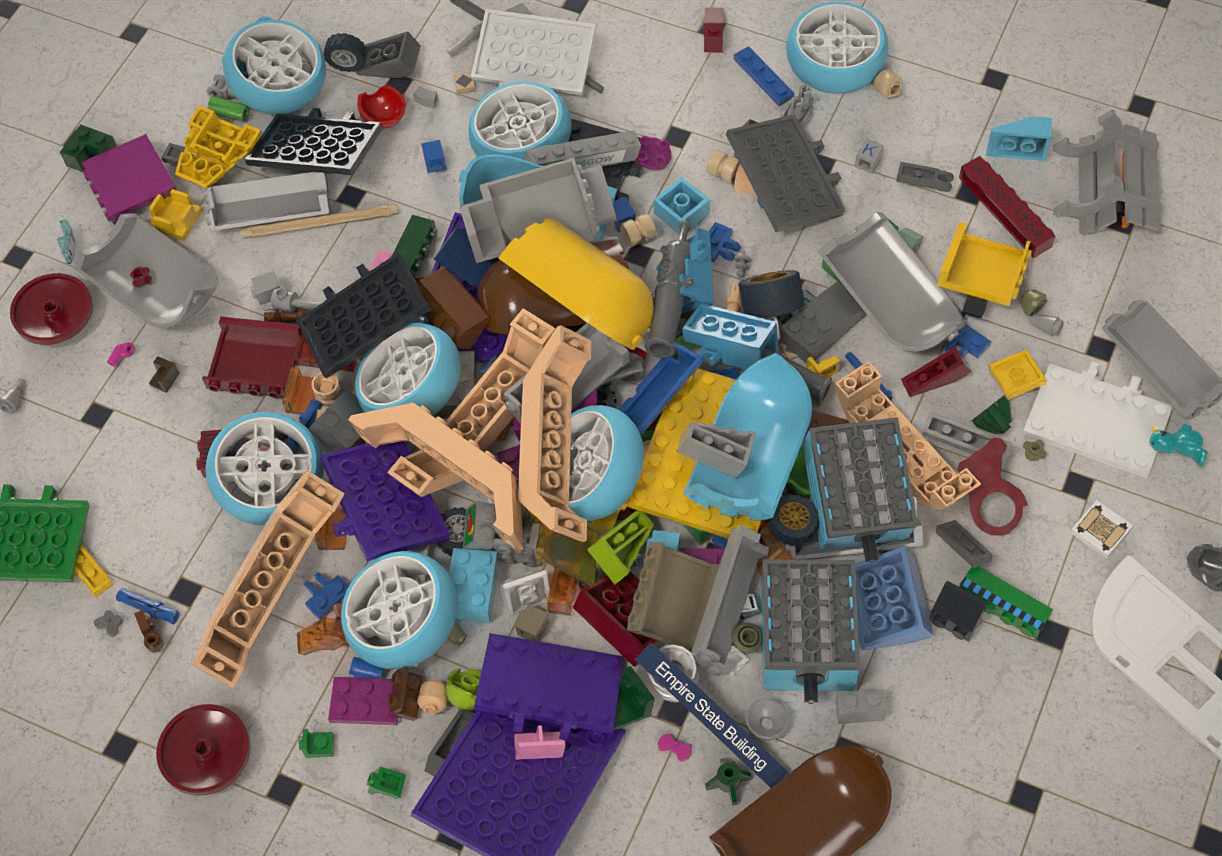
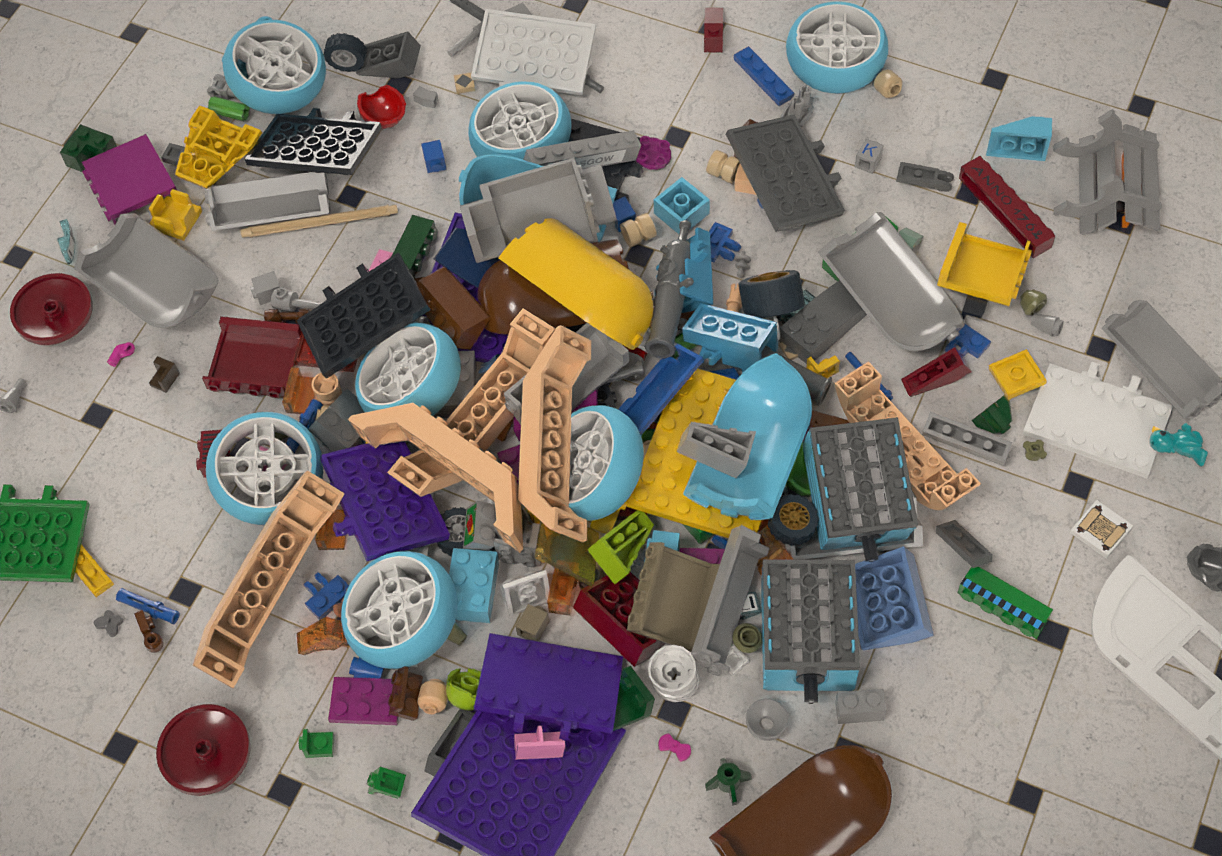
dark red plate [130,267,152,287] -> none
dark blue tile [635,643,788,788] -> none
black slope [929,581,988,642] -> none
dark red animal [957,437,1028,536] -> none

